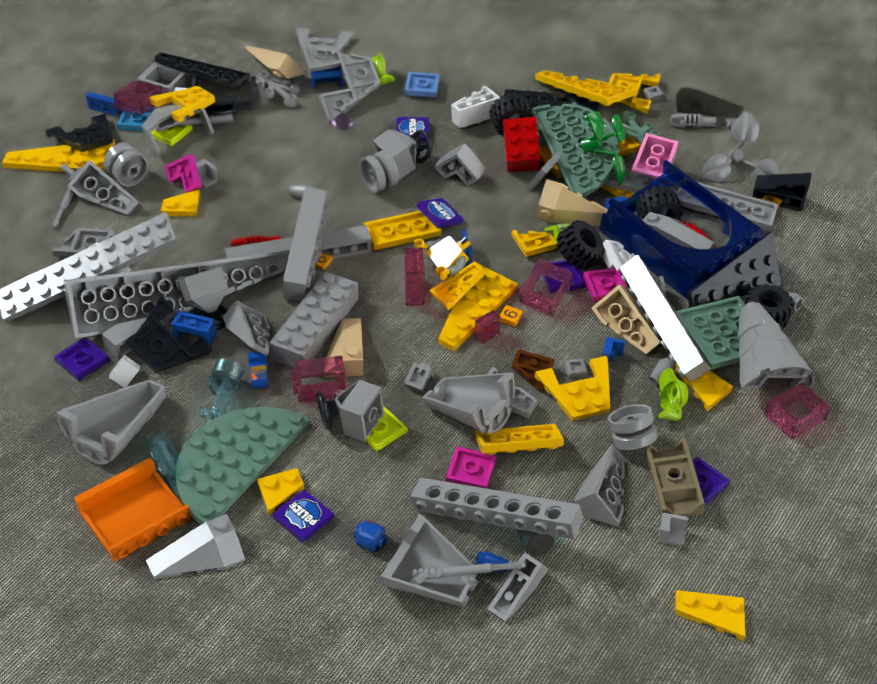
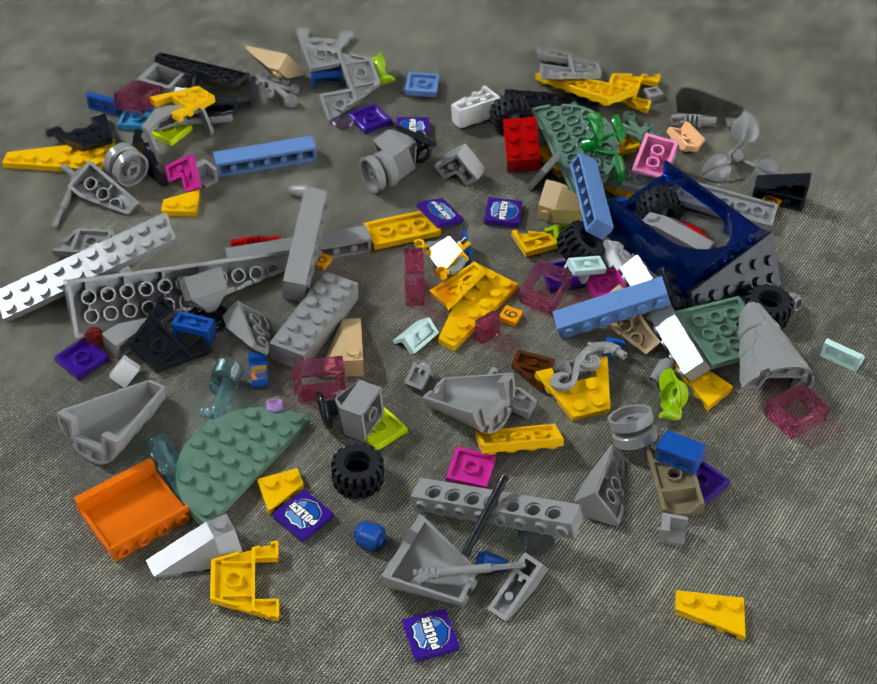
none -> clear red plate [85,327,103,344]
none -> black wing [132,129,169,187]
none -> yellow wing [210,541,279,621]
none -> medium blue brick [213,136,317,178]
none -> lavender plate [266,399,285,412]
none -> black tyre [331,442,384,499]
none -> dark purple tile [348,103,392,134]
none -> light aqua panel [393,317,439,355]
none -> black bar [396,125,437,148]
none -> tile [402,609,460,662]
none -> black bar [461,474,509,557]
none -> tile [484,197,522,228]
none -> light grey wing [536,44,602,80]
none -> light grey plant [550,341,627,392]
none -> medium blue brick [552,276,671,339]
none -> light aqua panel [561,256,607,284]
none -> medium blue brick [570,152,614,240]
none -> black hinge [656,267,689,311]
none -> blue panel [656,430,706,475]
none -> light nougat bracket [666,121,705,153]
none -> light aqua panel [820,338,865,372]

